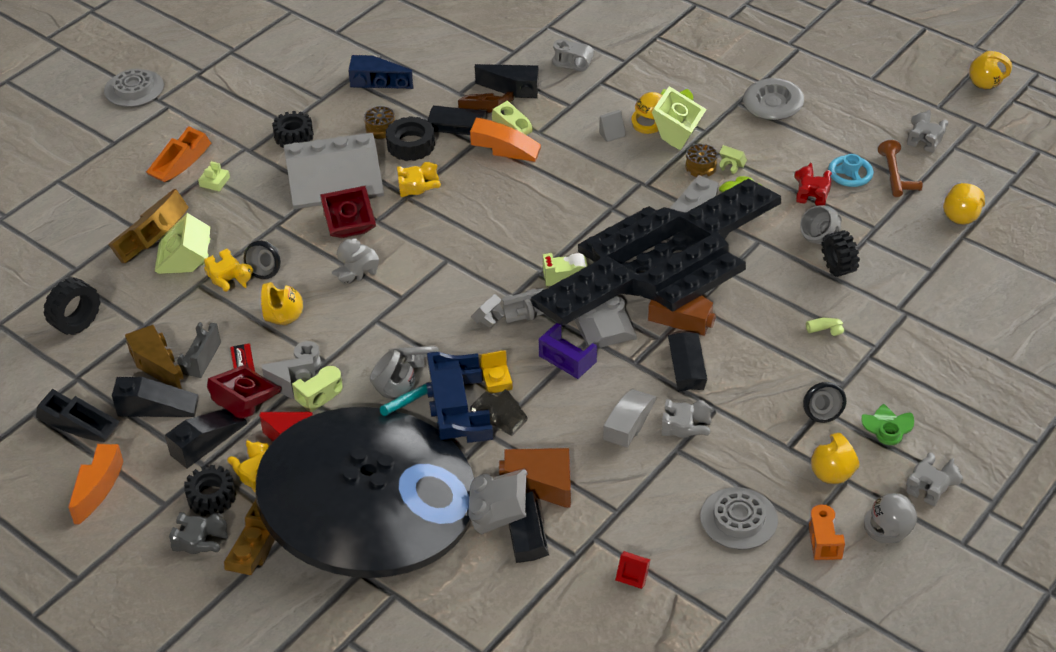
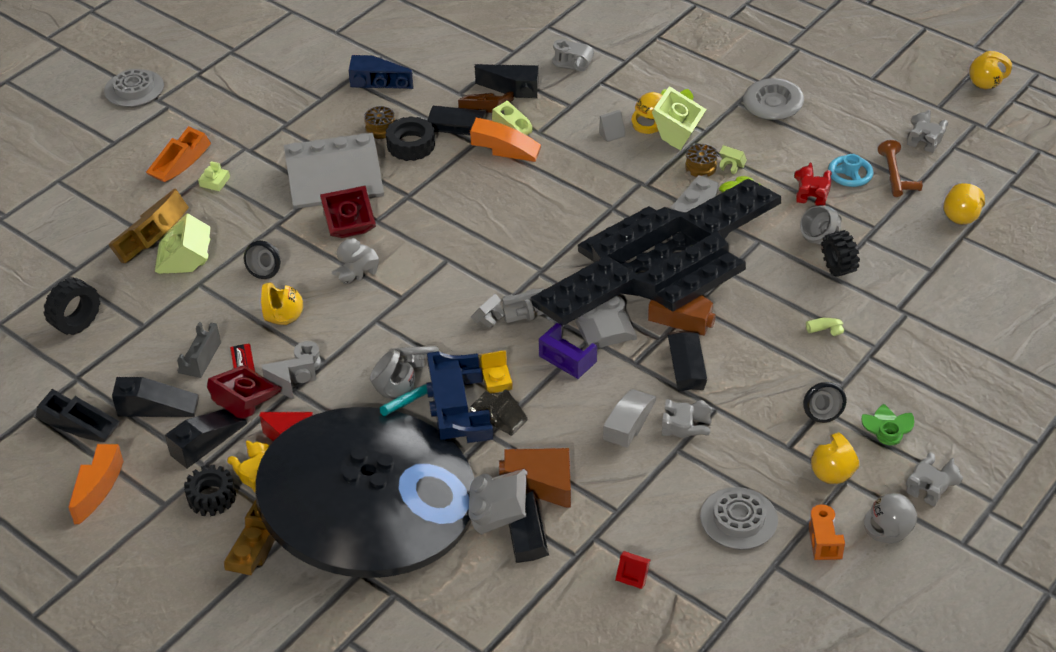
pearl gold slope [125,324,184,389] -> none
dark grey animal [169,512,228,554] -> none
yellow animal [204,248,254,292] -> none
black tyre [272,111,314,148] -> none
yellowish green leg [292,366,343,412] -> none
yellow animal [397,162,441,197] -> none
yellowish green leg [543,253,588,286] -> none

